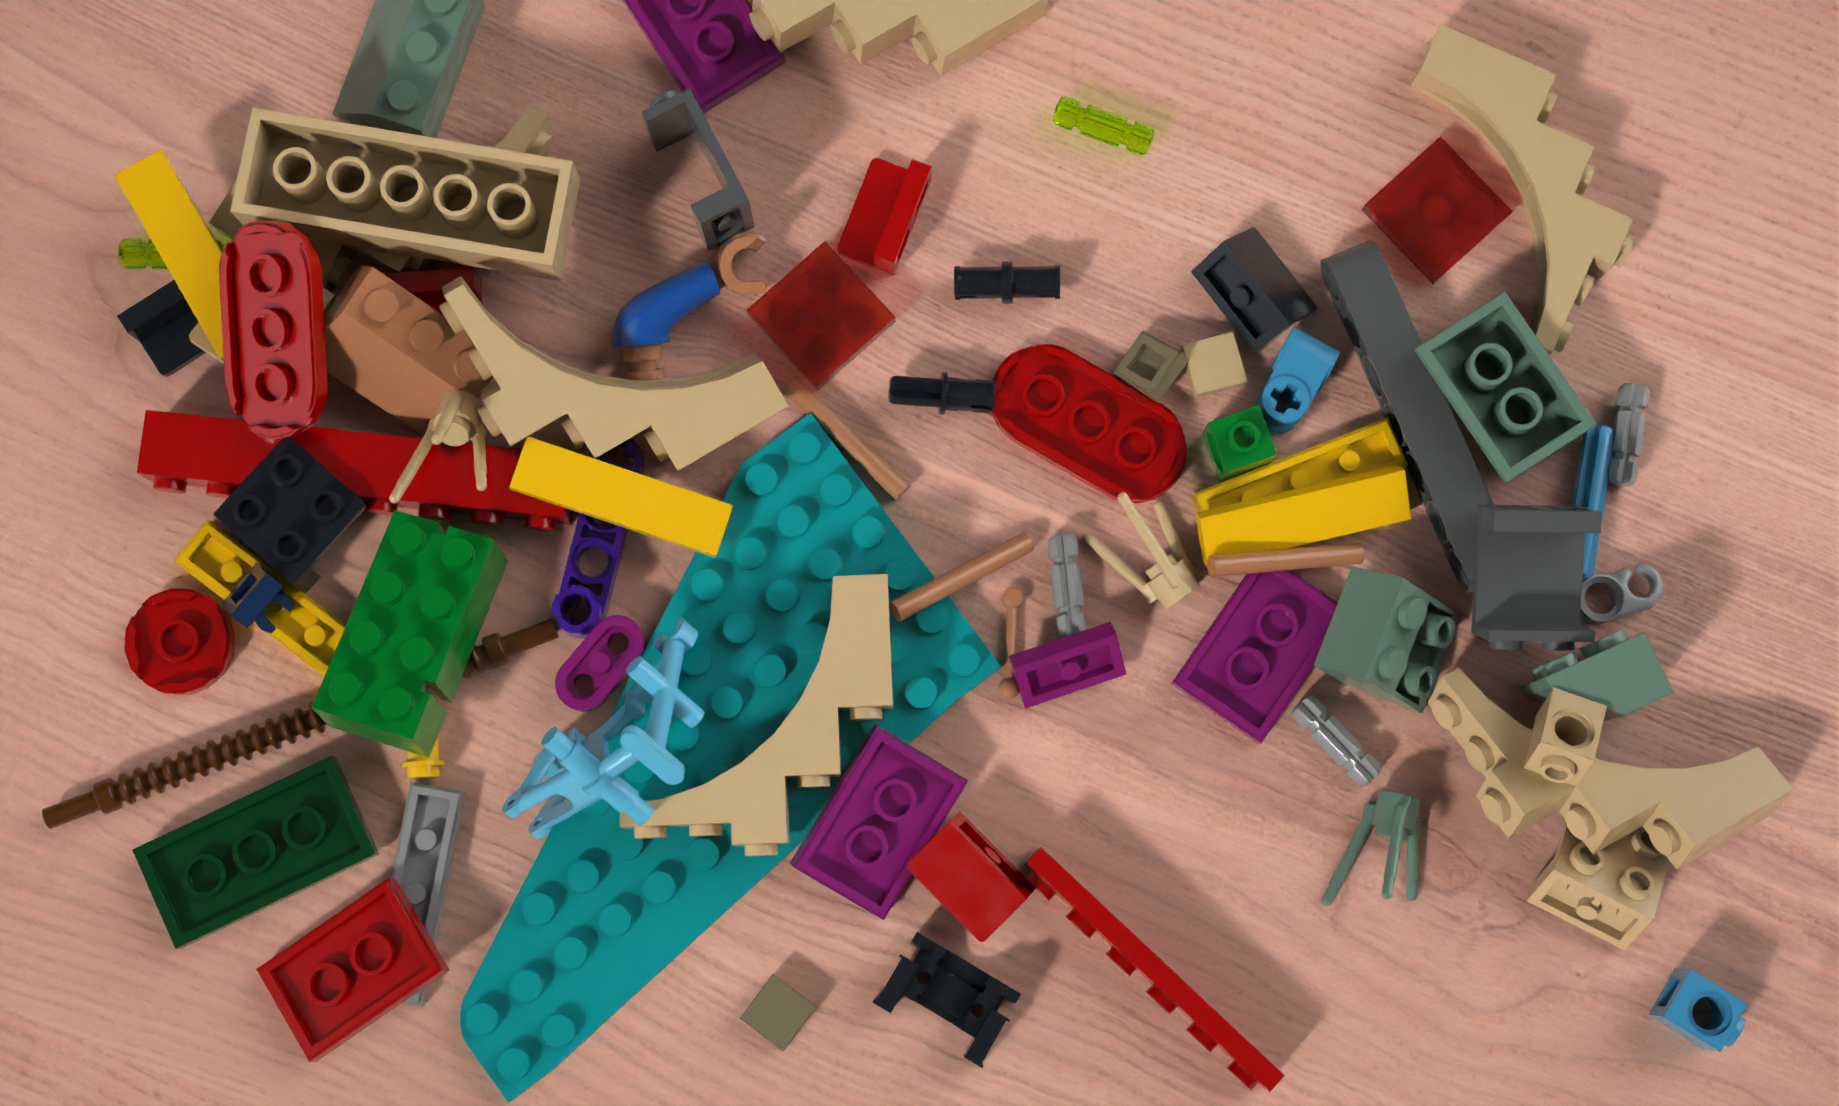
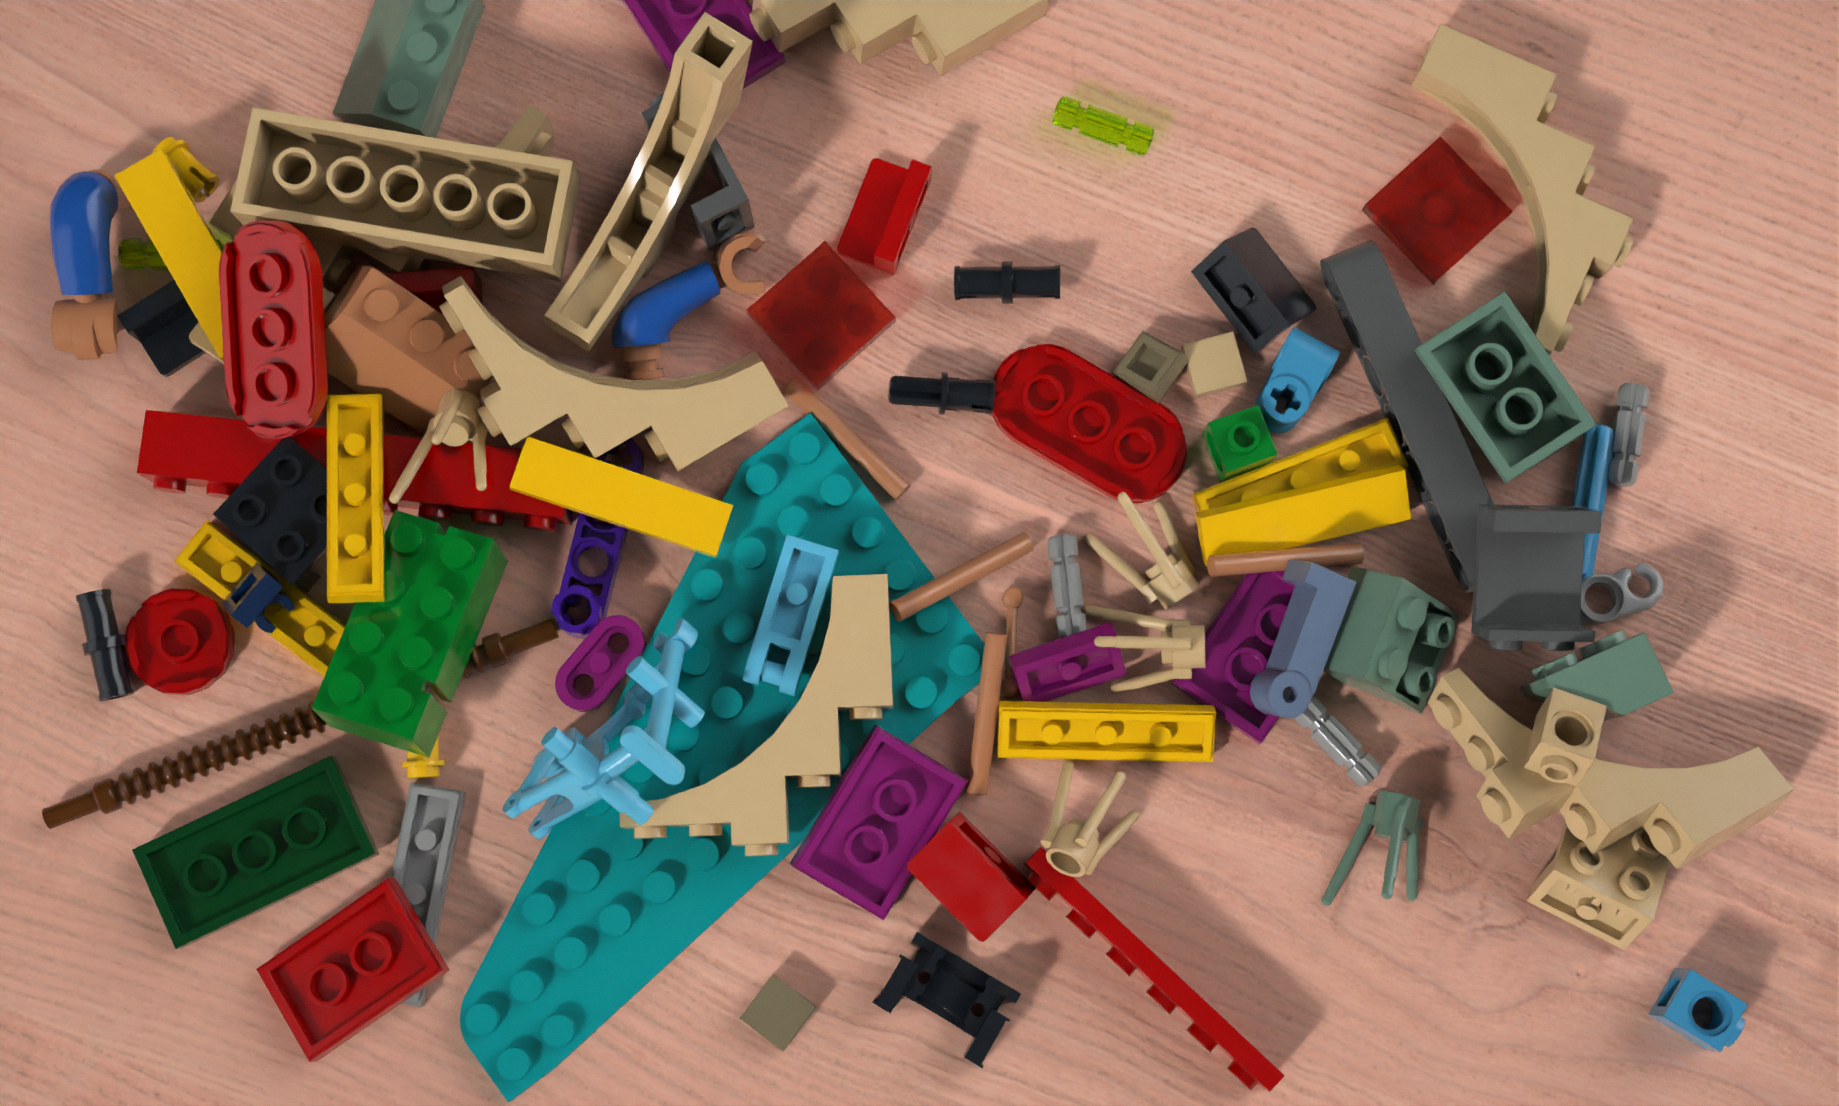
none -> blue piece [50,169,119,360]
none -> black pin [76,589,134,701]
none -> yellow pin [152,137,220,203]
none -> yellow tile [327,394,385,603]
none -> tan arch [543,12,753,352]
none -> medium azure plate [743,535,839,697]
none -> nougat bar [966,632,1007,795]
none -> yellow tile [997,701,1216,762]
none -> tan plant [1040,759,1139,877]
none -> tan plant [1083,605,1205,694]
none -> sand blue leg [1250,560,1357,719]

